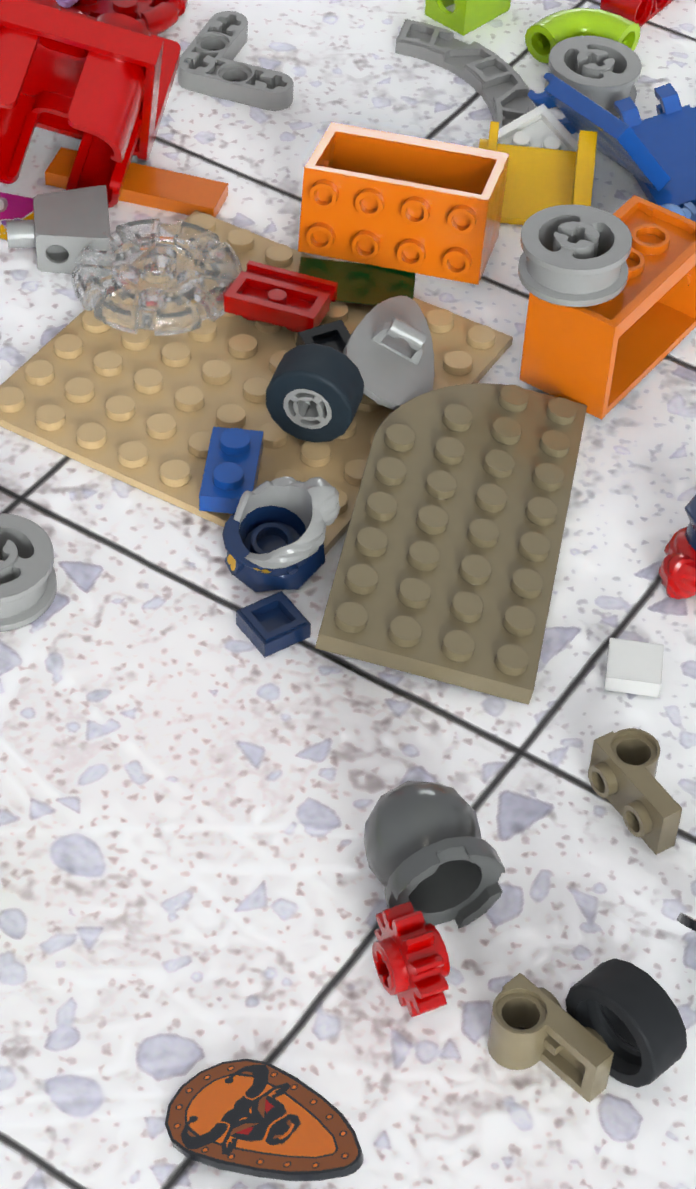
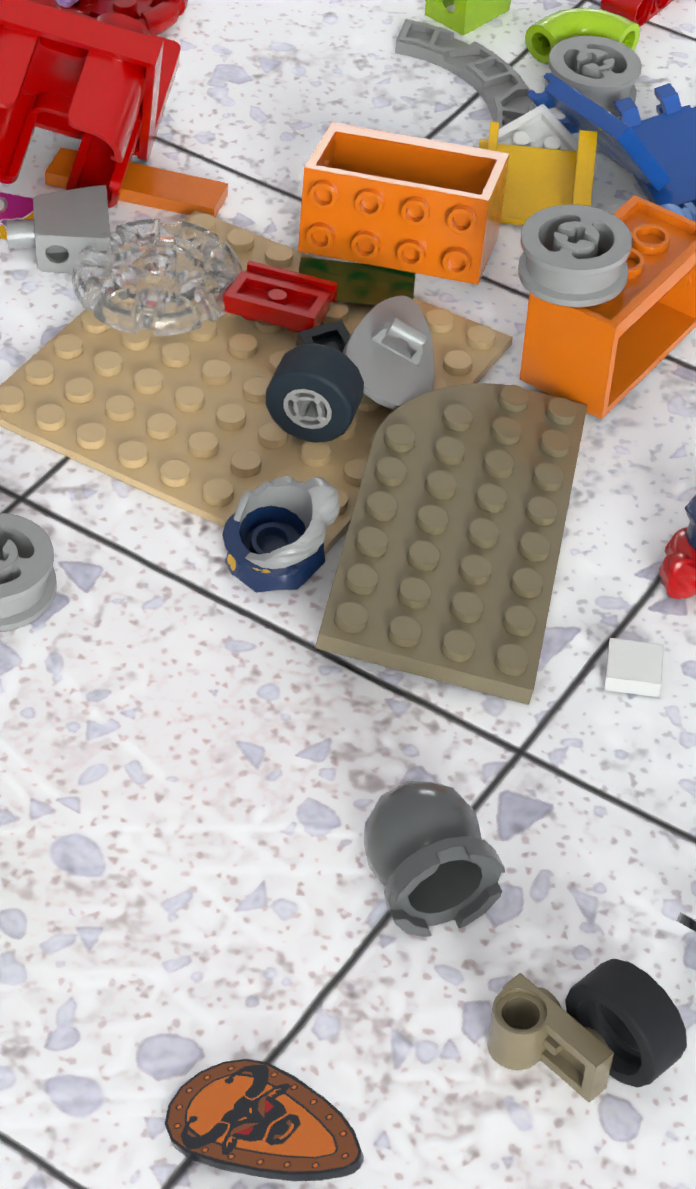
light grey beam [177,11,294,111] -> none
blue plate [199,427,264,514] -> none
dark blue tile [236,591,311,658] -> none
red gear [372,901,450,1017] -> none
dark tan plate [588,728,682,855] -> none

